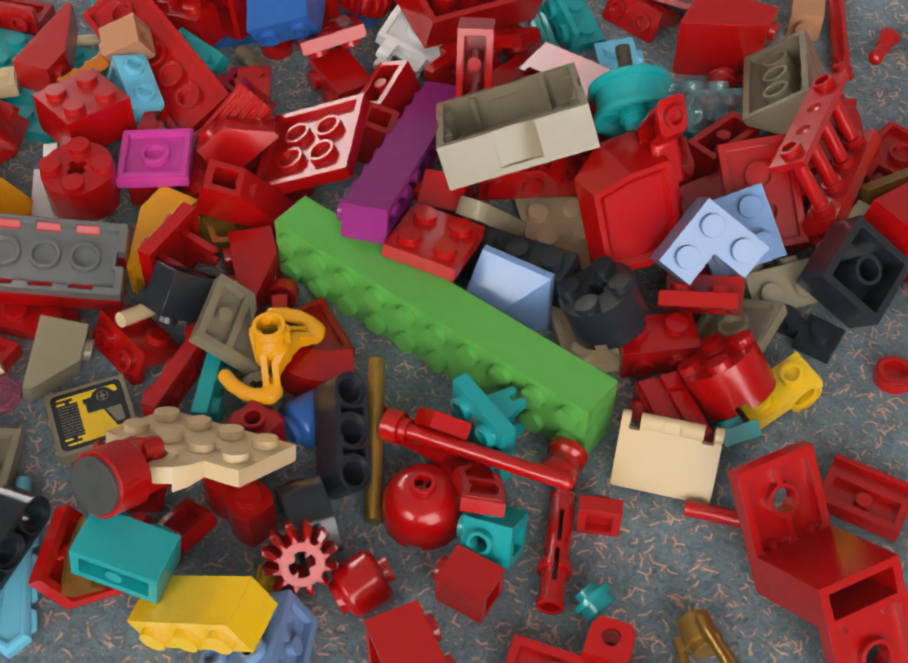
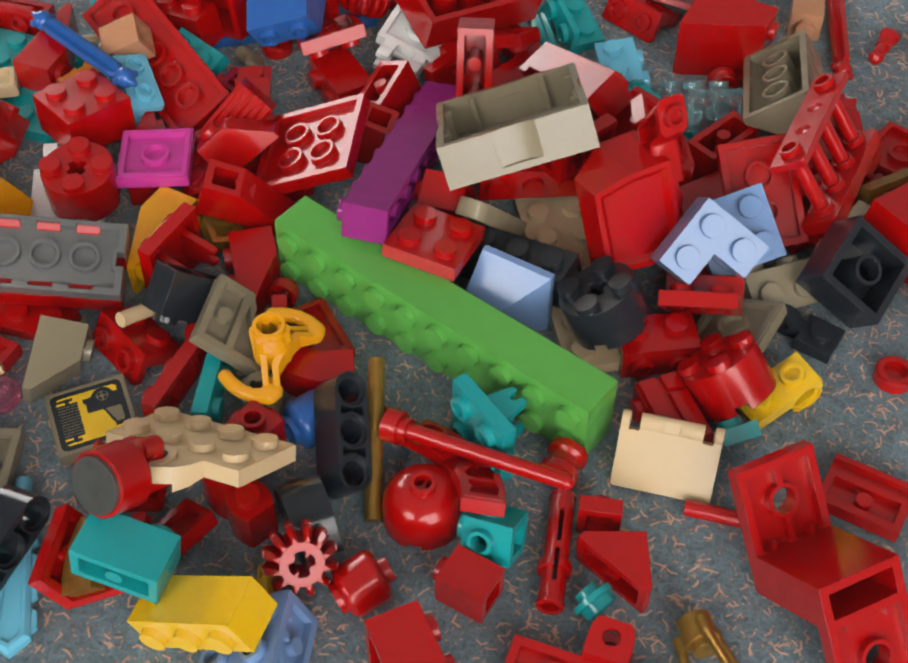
red tile [414,407,472,440] -> none
teal wheel [587,44,672,138] -> none
none -> blue wheel [30,10,138,88]
none -> red slope [575,531,652,614]

